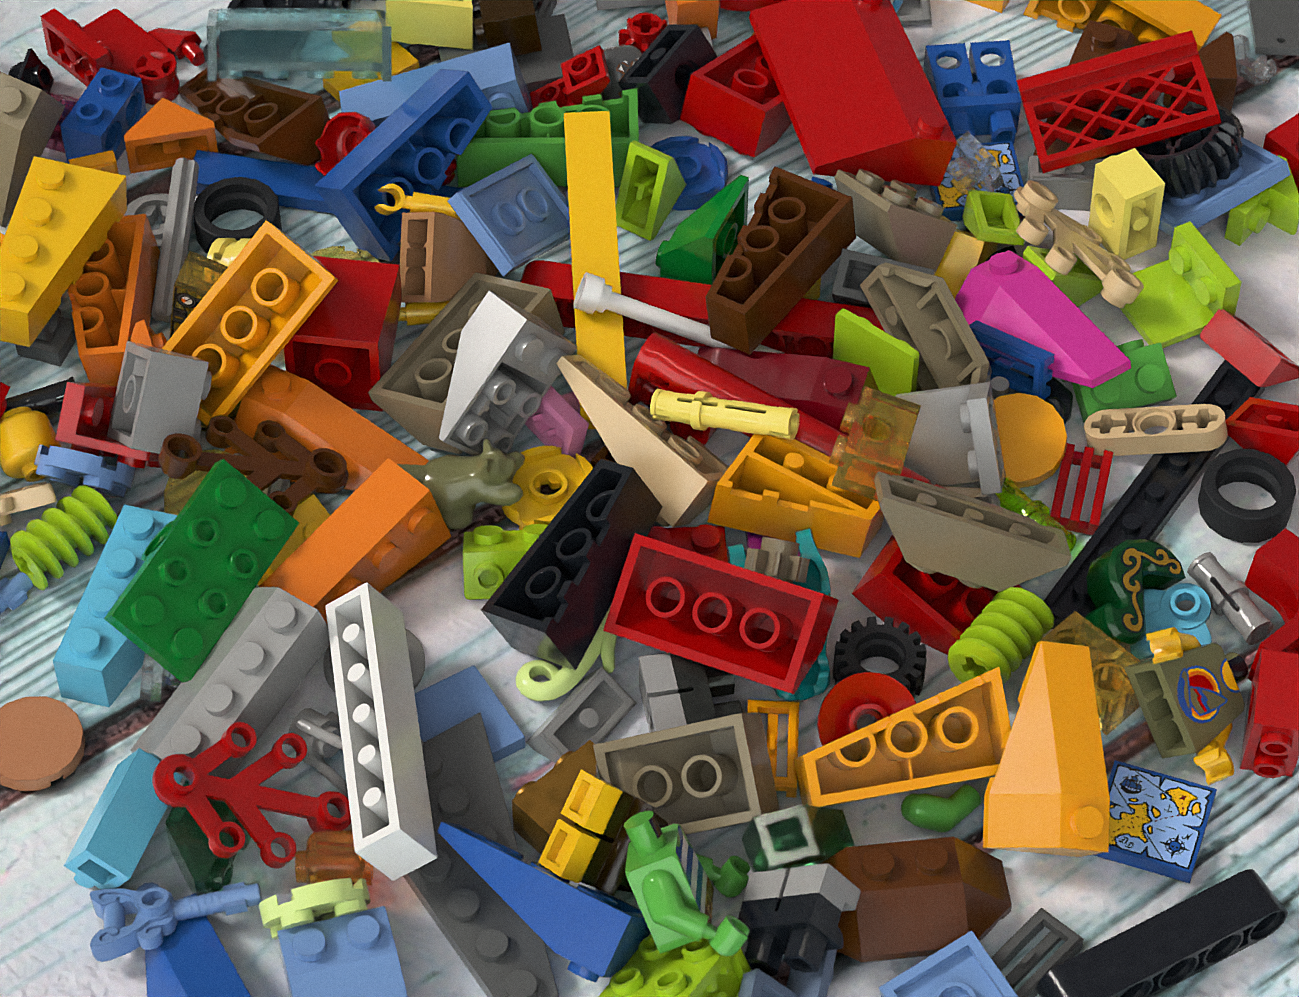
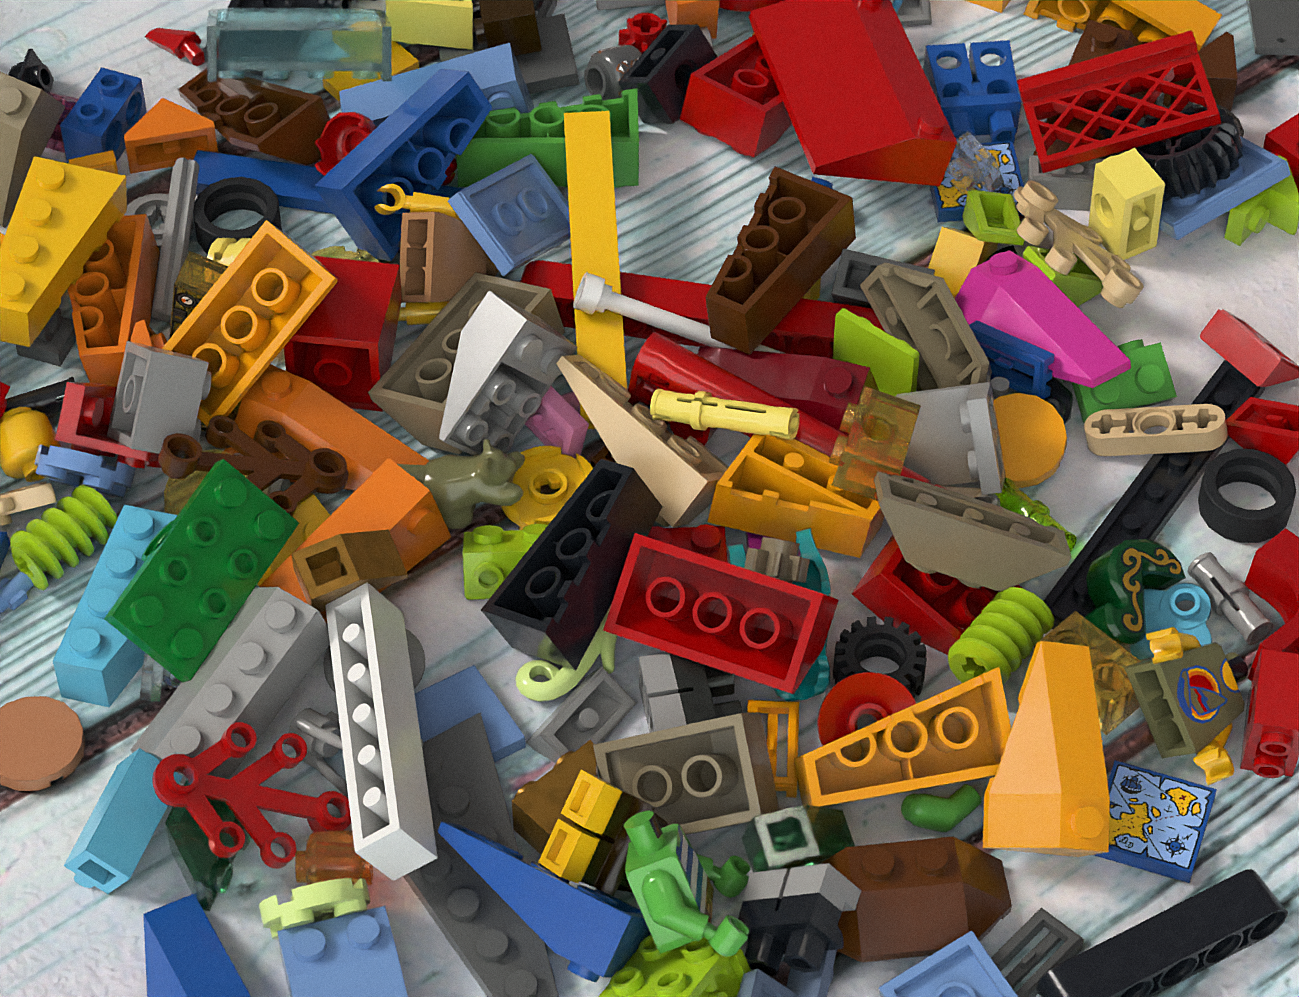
red bracket [40,8,168,87] -> none
medium blue piece [89,882,262,962] -> none
red wheel [132,49,180,105] -> none
red slope [530,45,610,109] -> none
lime slope [616,140,686,241] -> none
blue tile [651,136,728,211] -> none
green slope [655,175,749,285] -> none
dark tan slope [835,169,958,272] -> none
red tile [1048,443,1114,535] -> none
lime bracket [1120,221,1242,348] -> none
clear arm [1234,35,1277,86] -> none
none -> pearl gold slope [292,529,408,612]

